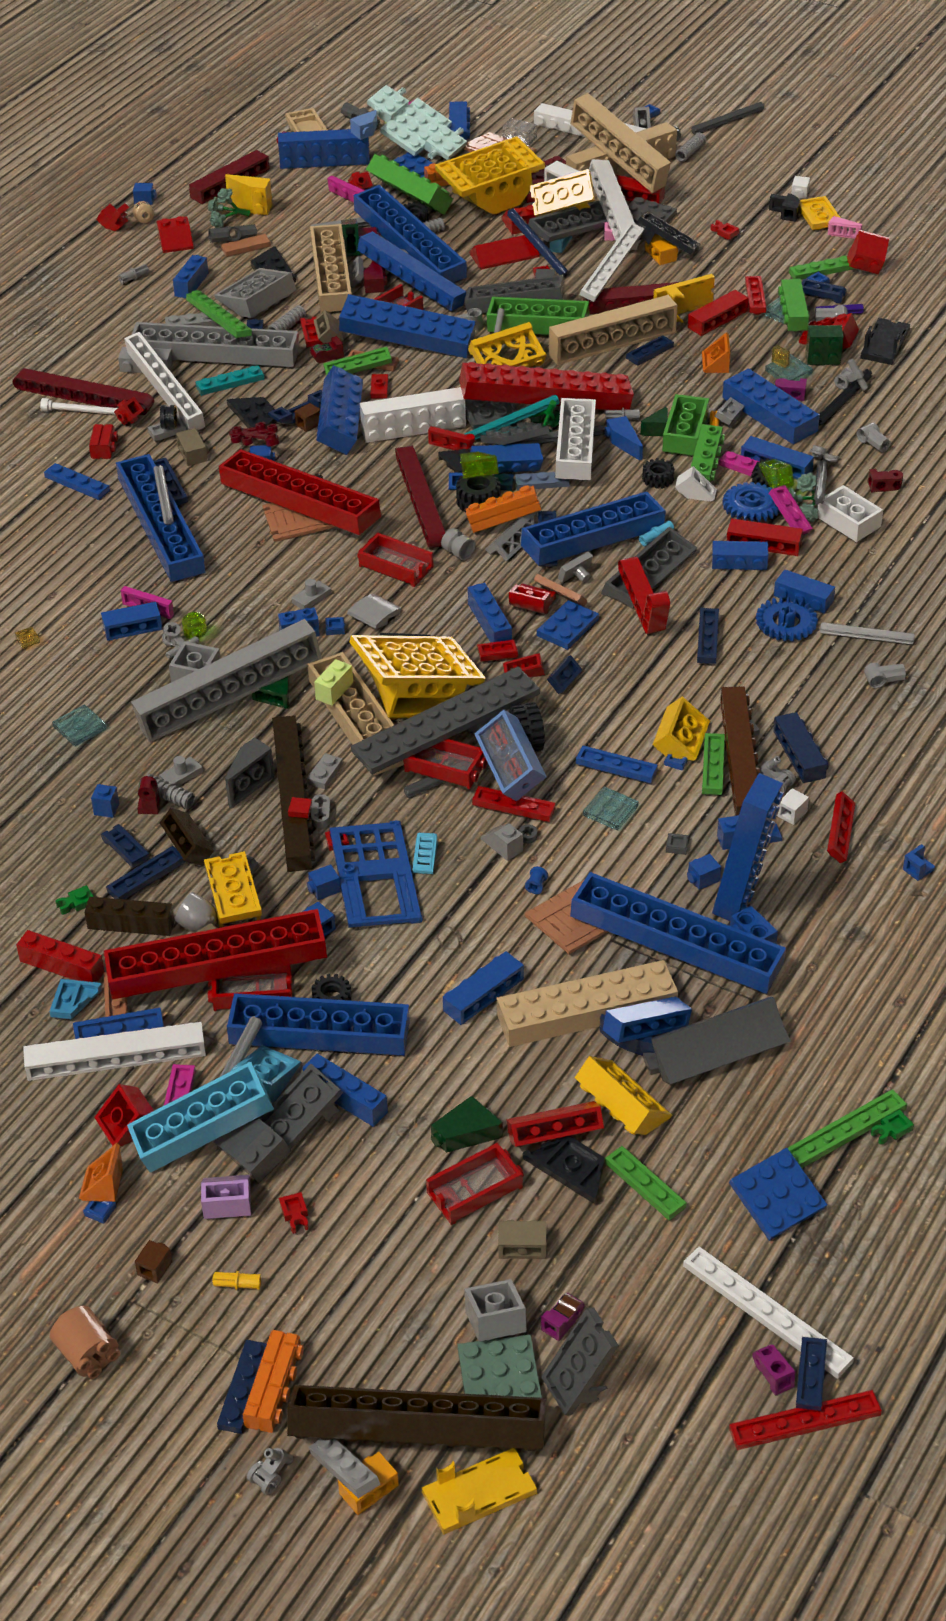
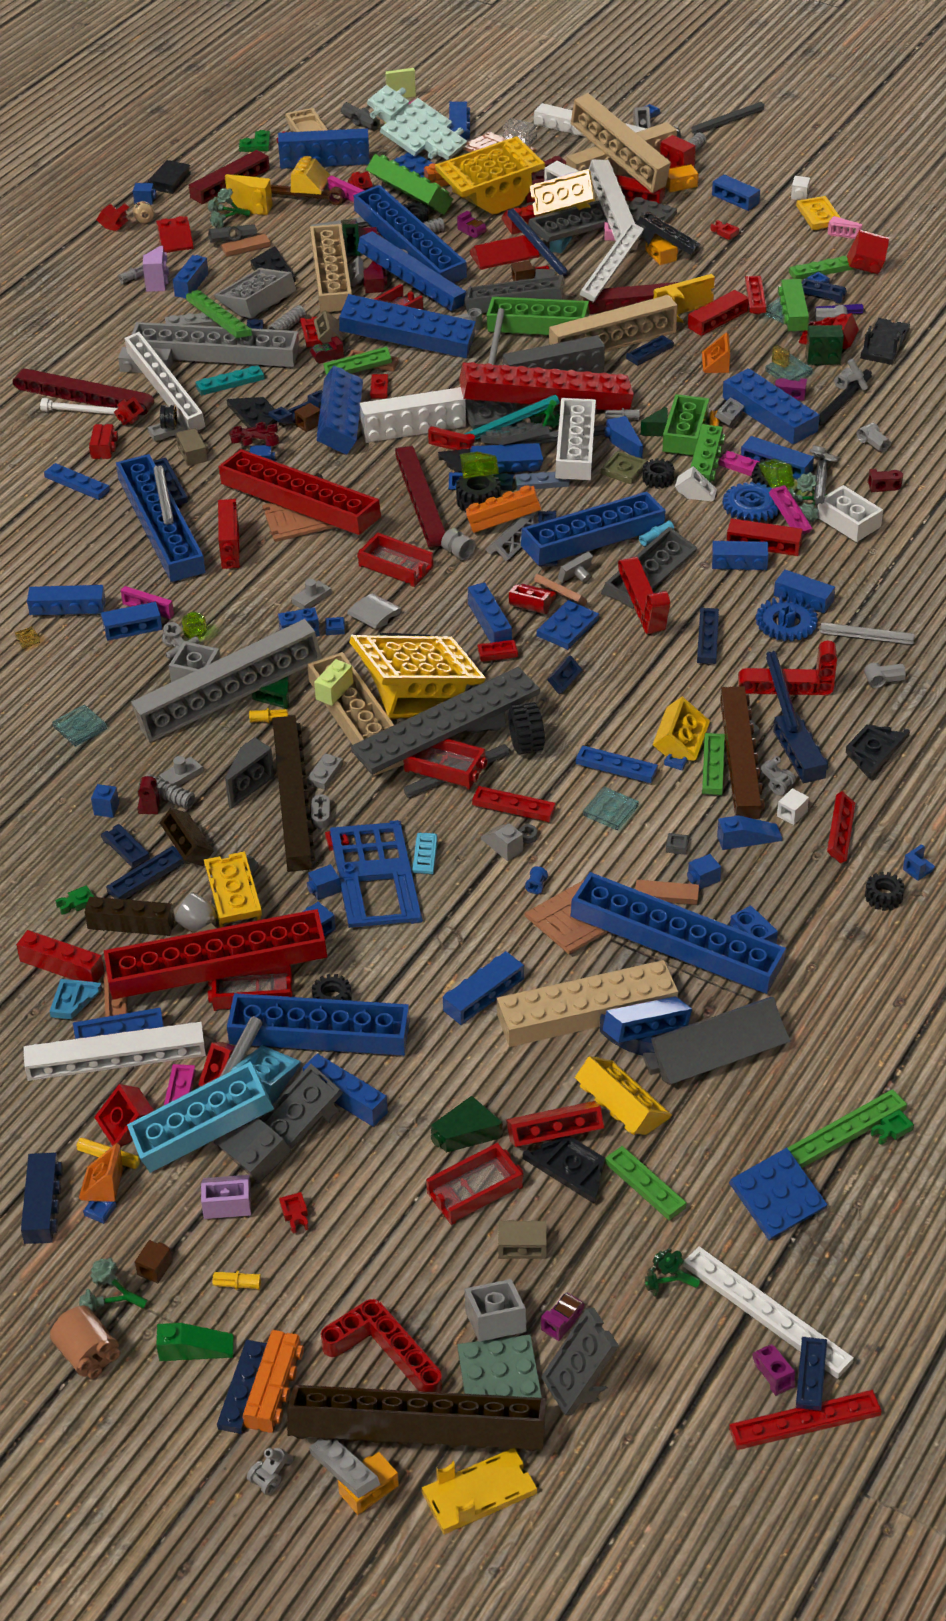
red tile [288,797,312,818] -> none
medium blue slope [350,110,378,140] -> none
yellow fence [468,322,547,368] -> none
brick [474,710,547,801] -> none
red slope [503,653,545,677] -> none
blue brick [712,773,784,921] -> none
black brick [769,193,800,222] -> none
none -> dark blue brick [21,1152,63,1244]
none -> blue brick [27,585,106,615]
none -> yellow axle [76,1137,141,1169]
none -> sand green plant [79,1258,147,1312]
none -> lavender slope [143,246,169,292]
none -> black piece [147,160,191,194]
none -> green slope [156,1323,234,1361]
none -> red slope [198,1042,235,1086]
none -> red door [218,499,240,569]
none -> green plate [239,130,270,152]
none -> yellow axle [249,708,288,723]
none -> reddish brown piece [271,185,345,205]
none -> yellow slope [291,156,330,194]
none -> red beam [321,1299,442,1392]
none -> yellowish green tile [385,68,416,98]
none -> magenta leg [457,211,486,238]
none -> dark grey brick [502,335,605,373]
none -> reddish brown brick [511,260,536,281]
none -> olive tile [601,451,647,485]
none -> nougat tile [635,880,699,905]
none -> dark green plant [645,1248,700,1297]
none -> red brick [660,135,696,169]
none -> light orange brick [665,165,699,192]
none -> blue brick [712,174,760,211]
none -> red beam [738,640,837,695]
none -> dark blue axle [766,651,799,732]
none -> black wing [846,724,910,779]
none -> black tyre [865,872,905,911]

